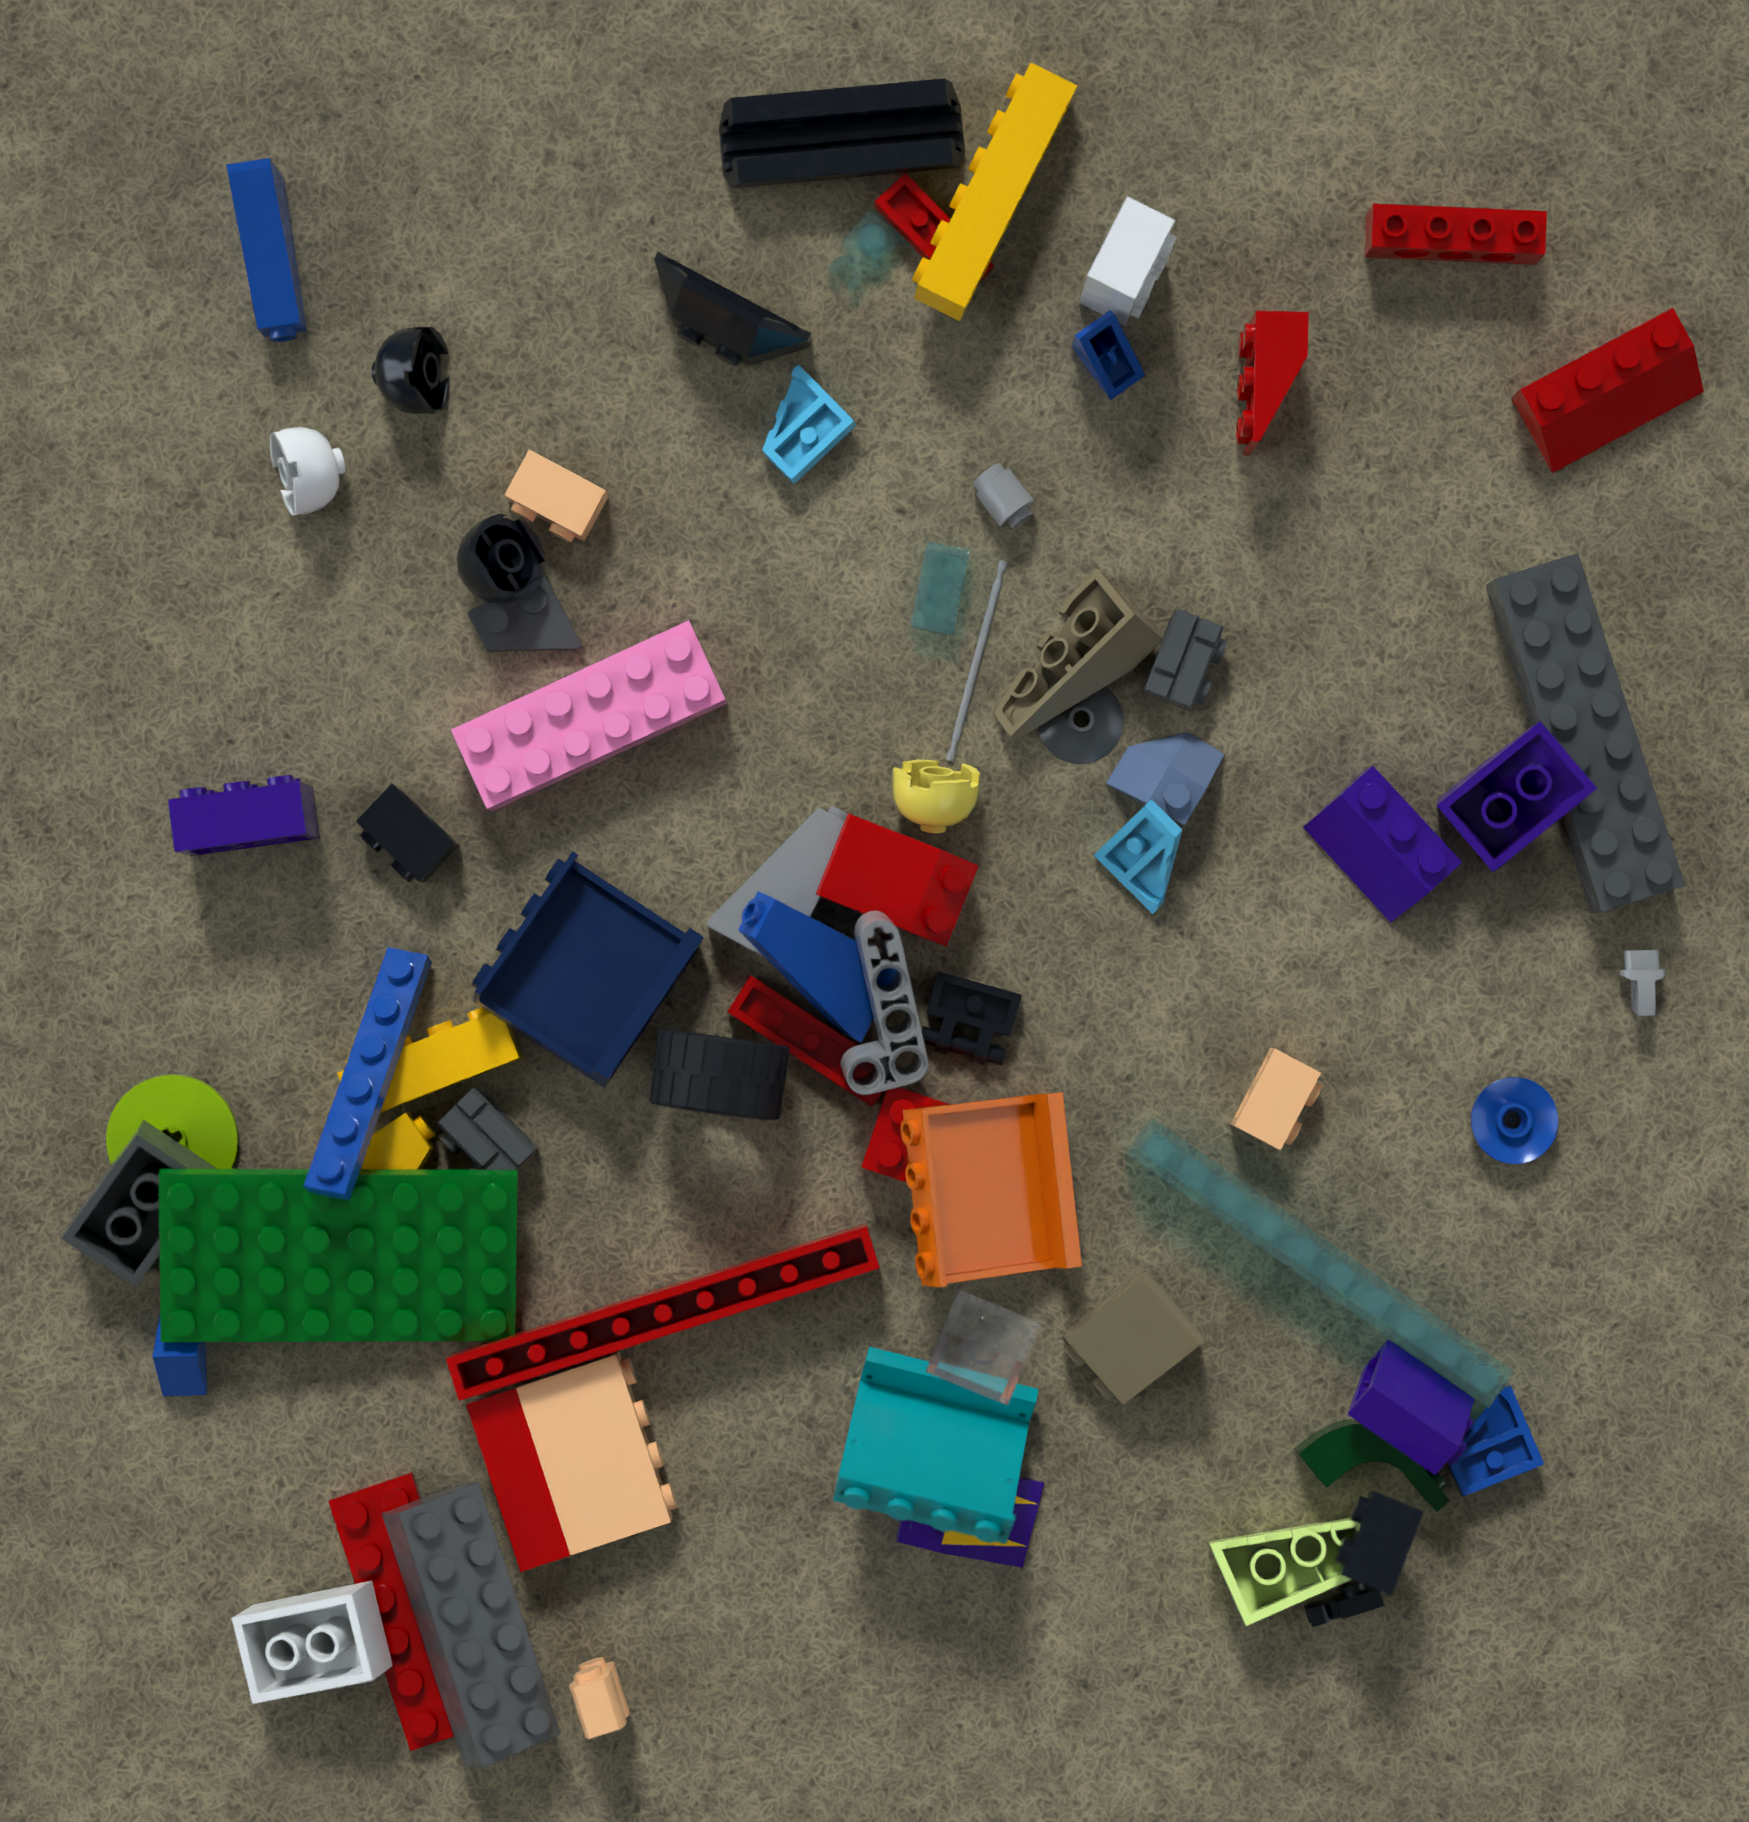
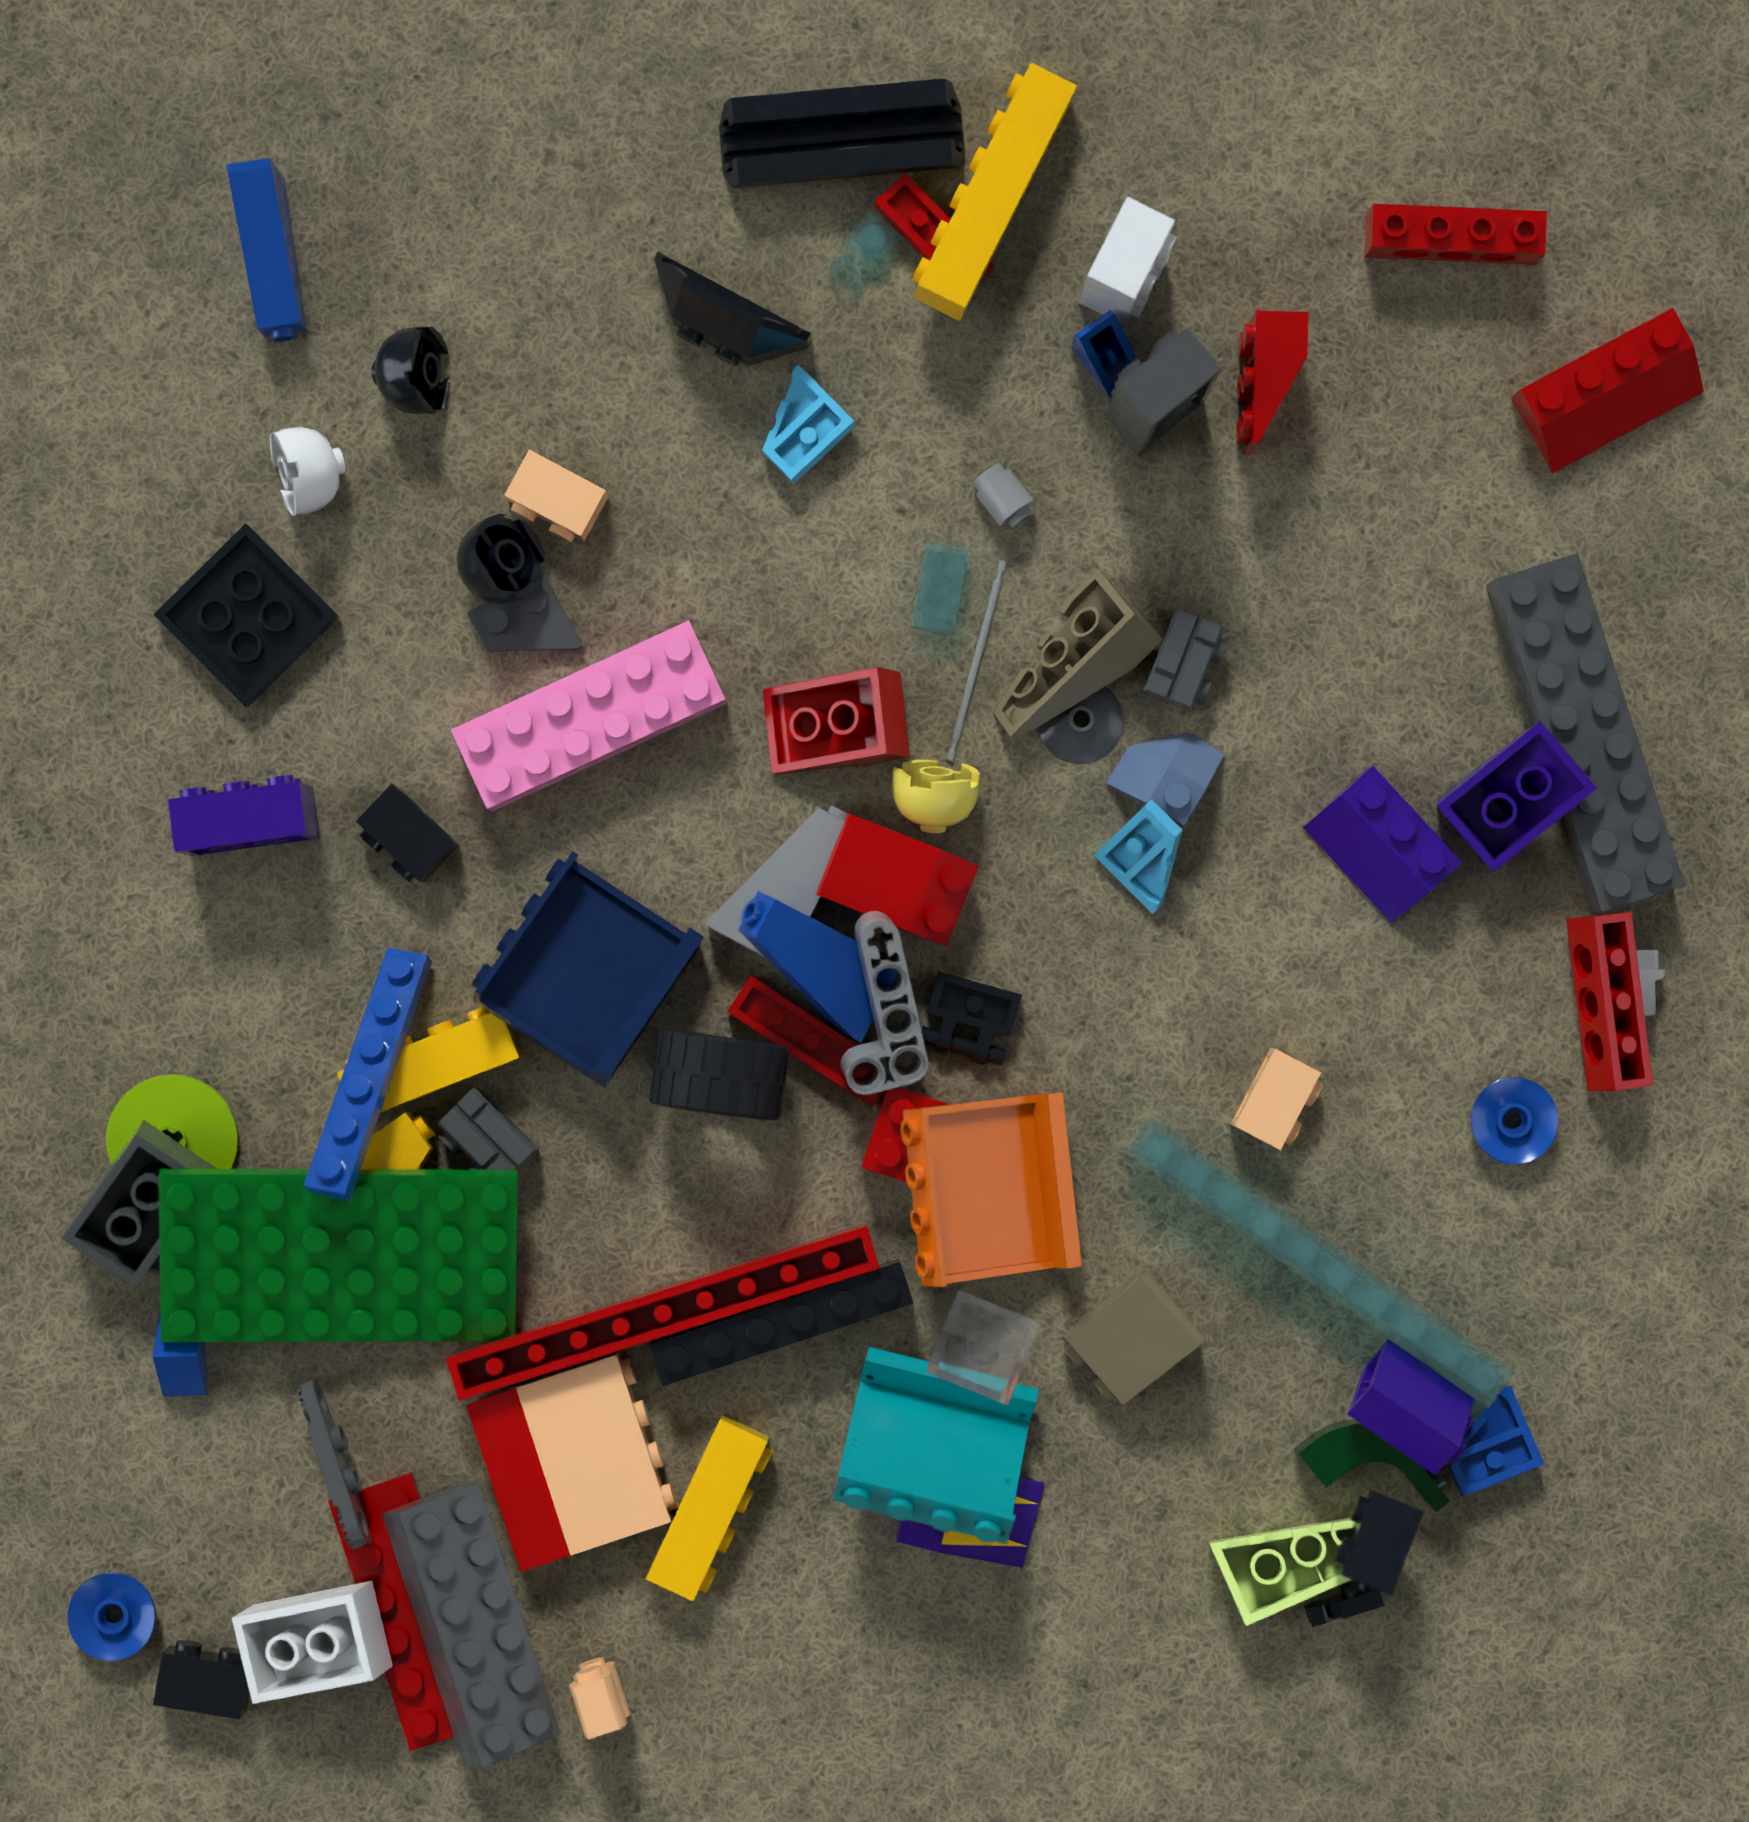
none -> blue dish [67,1572,156,1661]
none -> black plate [153,523,340,708]
none -> black brick [153,1640,250,1720]
none -> dark grey plate [297,1379,372,1551]
none -> yellow brick [646,1415,773,1601]
none -> black brick [649,1258,914,1386]
none -> red slope [762,667,910,775]
none -> dark grey brick [1106,327,1222,456]
none -> red brick [1566,911,1653,1091]

